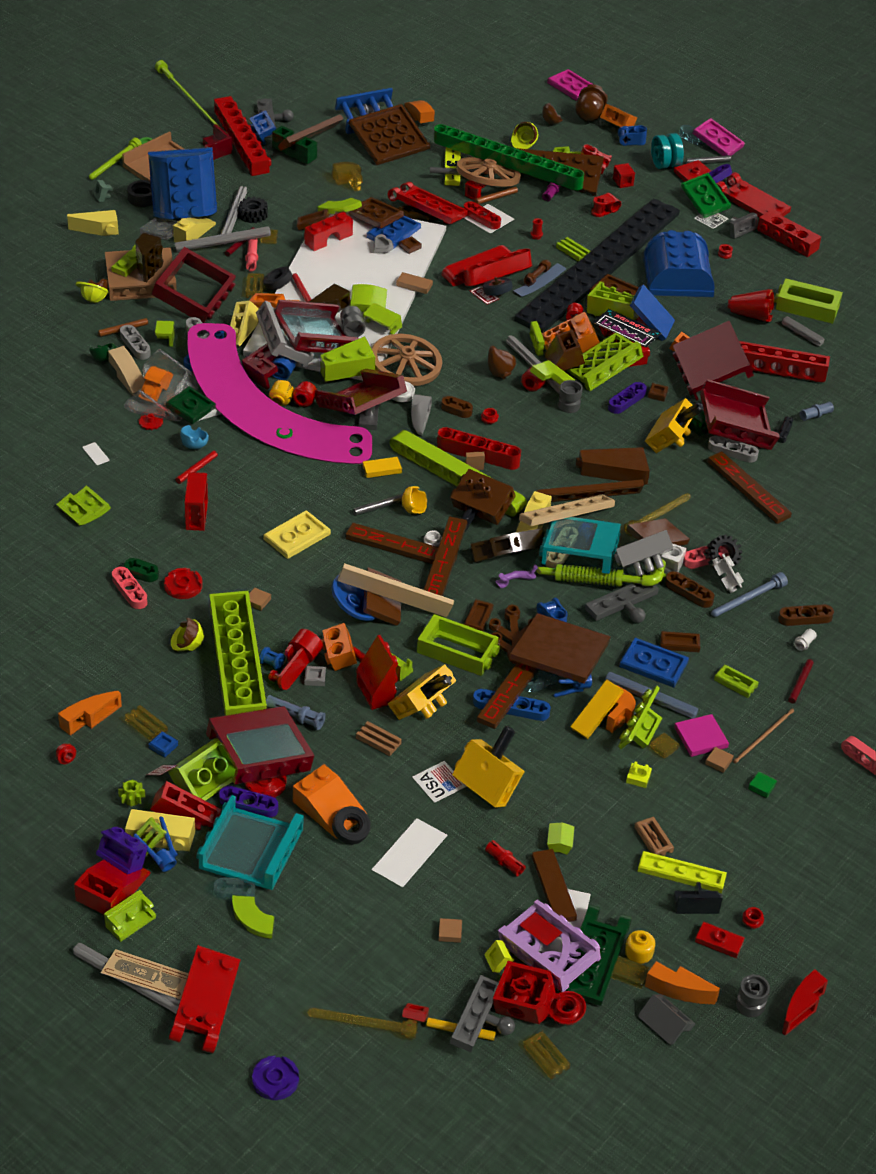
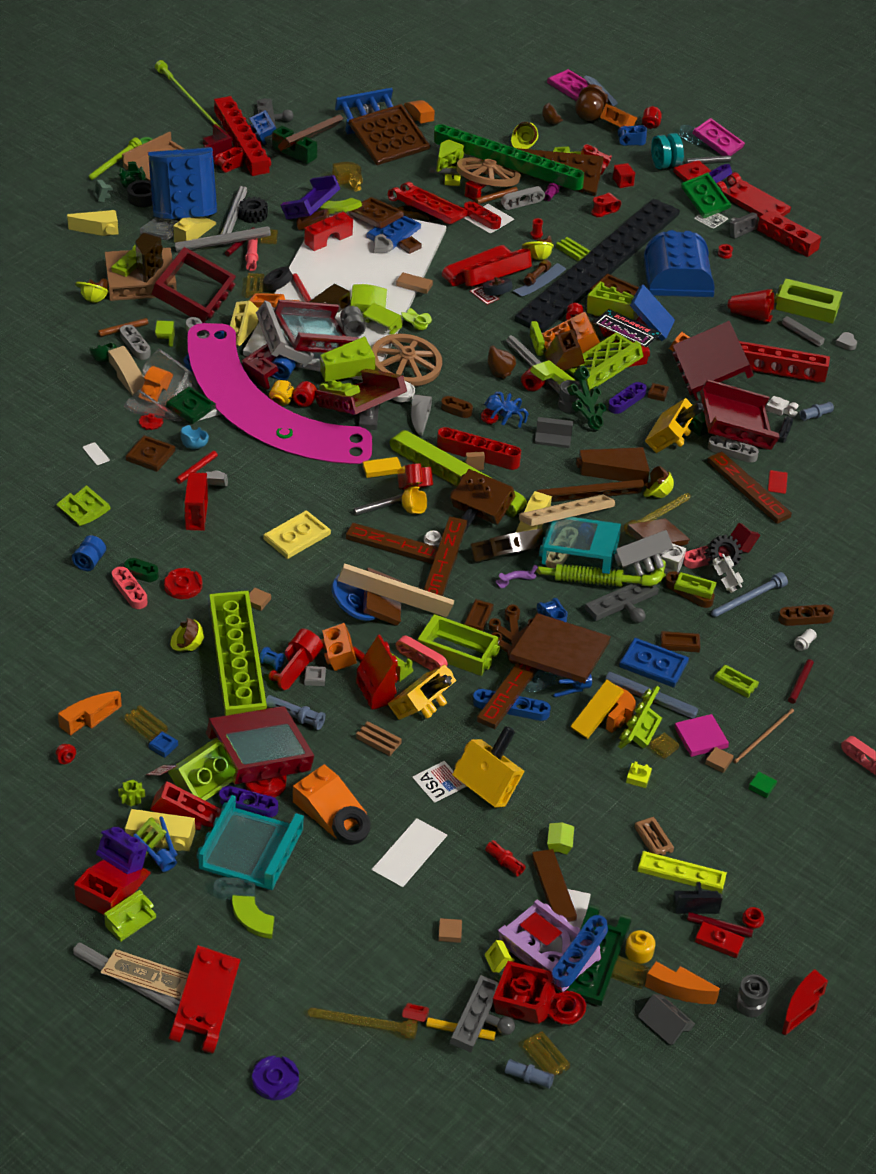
none -> blue wheel [72,535,106,571]
none -> dark green piece [119,161,146,187]
none -> reddish brown tile [125,435,176,472]
none -> light grey slope [206,470,228,486]
none -> red piece [214,147,244,172]
none -> dark purple panel [280,175,340,219]
none -> lime hinge [319,380,360,396]
none -> coral beam [396,635,448,671]
none -> red beam [397,464,433,489]
none -> lime plate [401,308,432,330]
none -> lime slope [436,139,464,172]
none -> blue animal [484,392,529,428]
none -> light grey beam [501,186,545,210]
none -> sand blue pin [505,1059,554,1089]
none -> neon yellow piece [522,235,554,260]
none -> dark grey panel [535,417,573,448]
none -> blue beam [552,915,608,988]
none -> dark green plant [567,366,606,431]
none -> sand blue slope [584,76,618,106]
none -> red head [642,106,662,129]
none -> piece [643,466,674,498]
none -> lime tile [674,572,717,599]
none -> dark red bar [687,912,754,938]
none -> dark red panel [730,523,760,553]
none -> white plate [766,396,799,417]
none -> red sticker [768,470,788,494]
none -> light grey tile [835,332,857,350]

